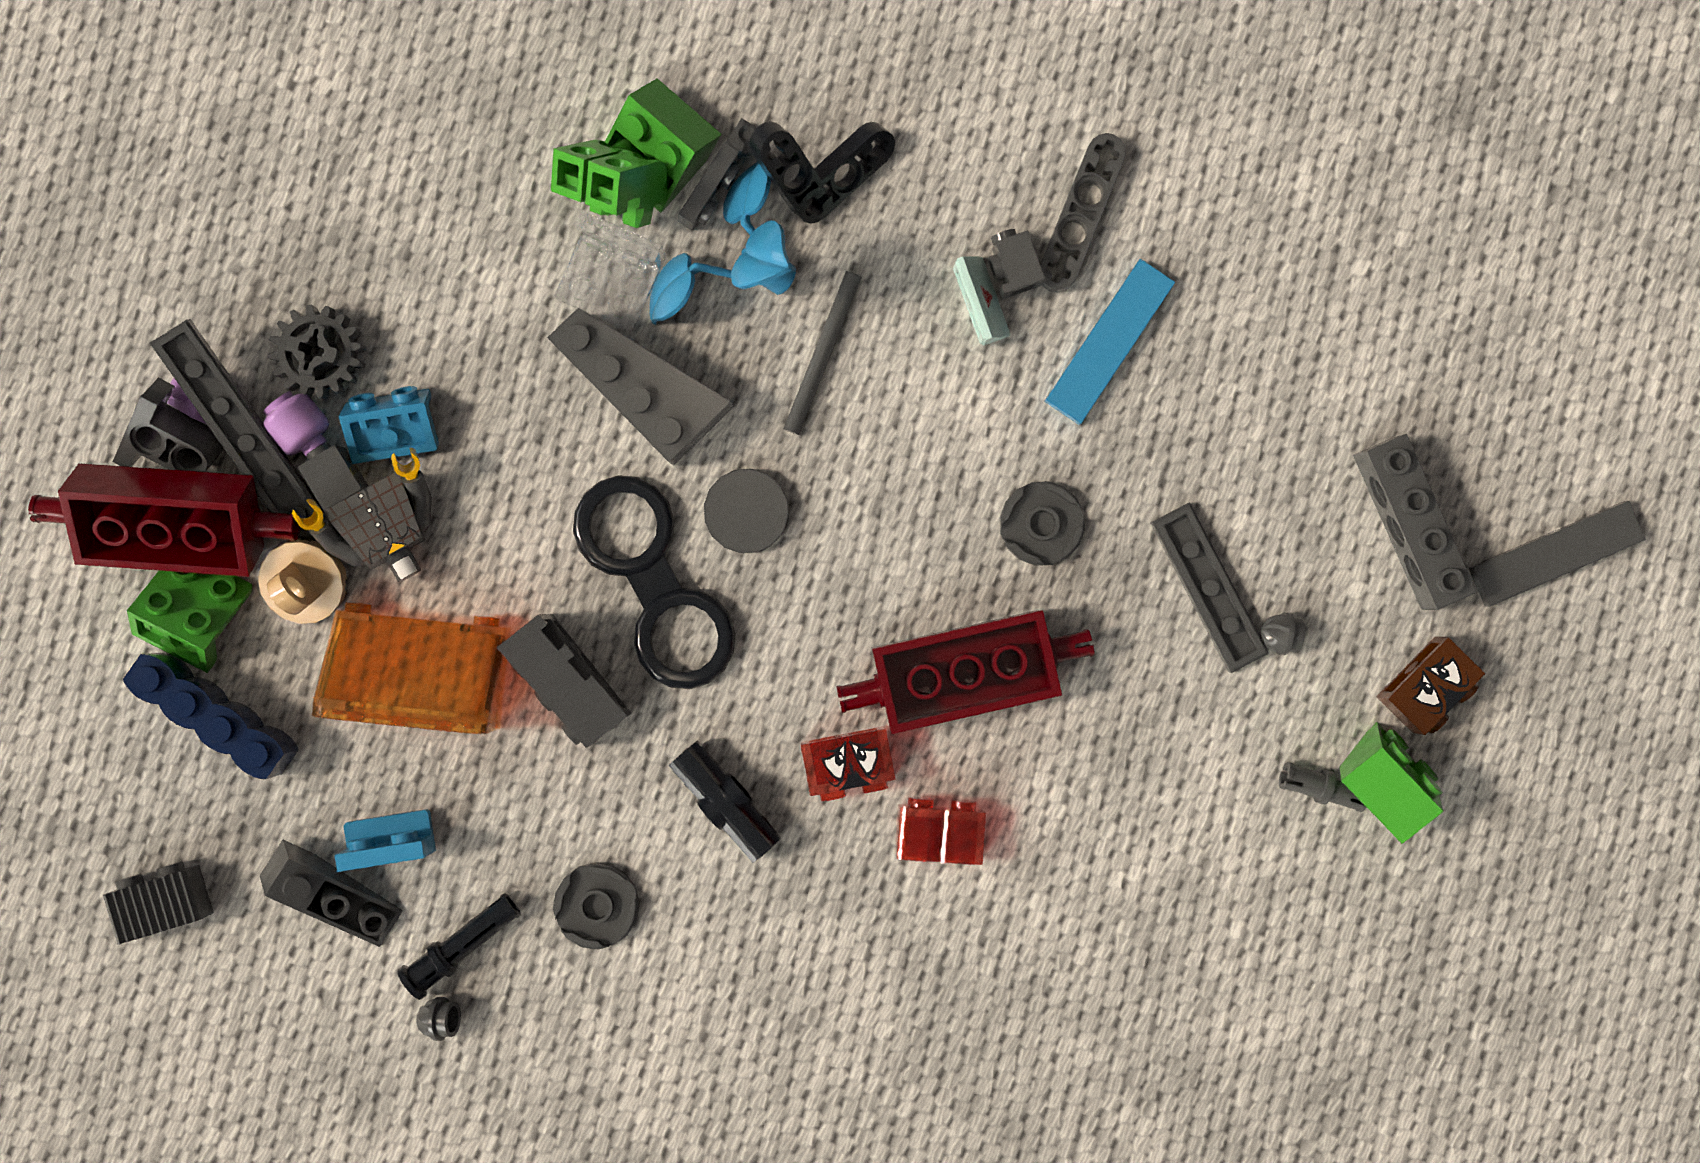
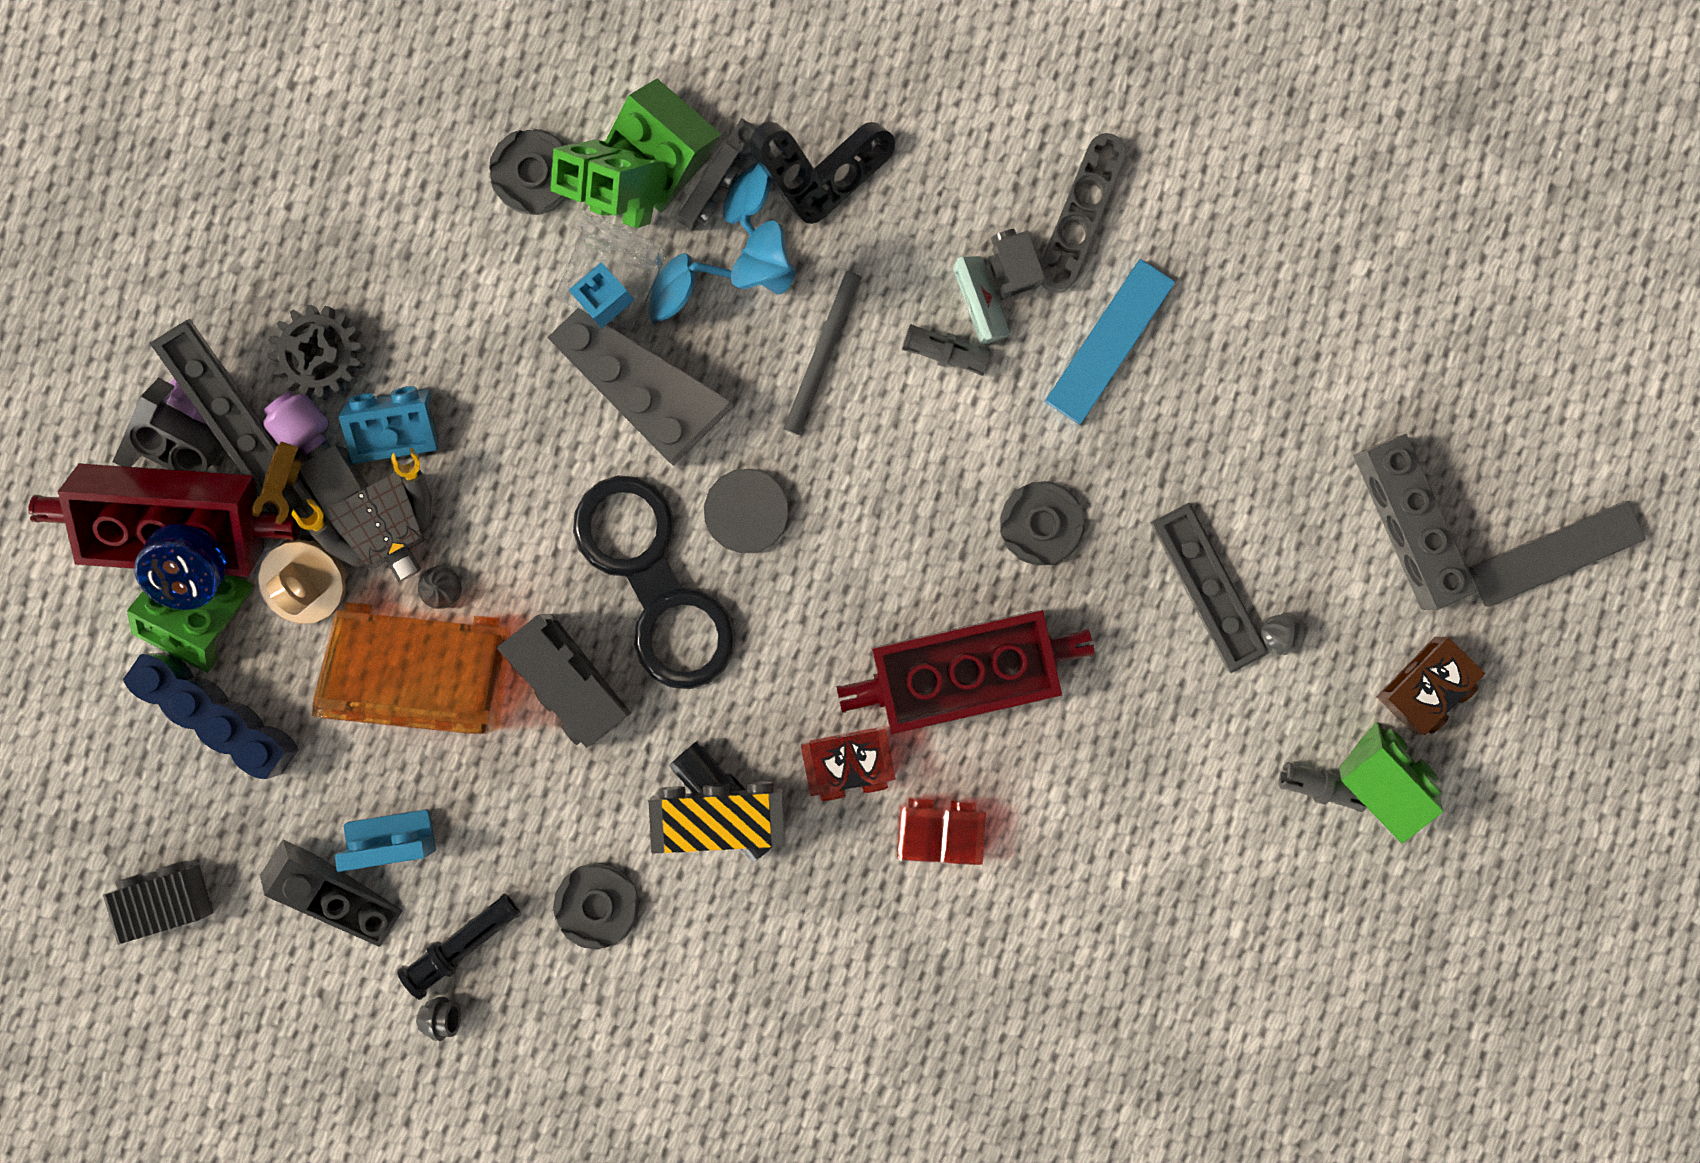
none -> clear blue head [134,524,228,610]
none -> pearl gold plate [252,441,302,524]
none -> dark grey plate [418,566,462,609]
none -> dark grey tile [489,129,567,215]
none -> dark azure bracket [569,262,634,329]
none -> brick [648,781,786,854]
none -> dark grey pin [902,324,991,376]

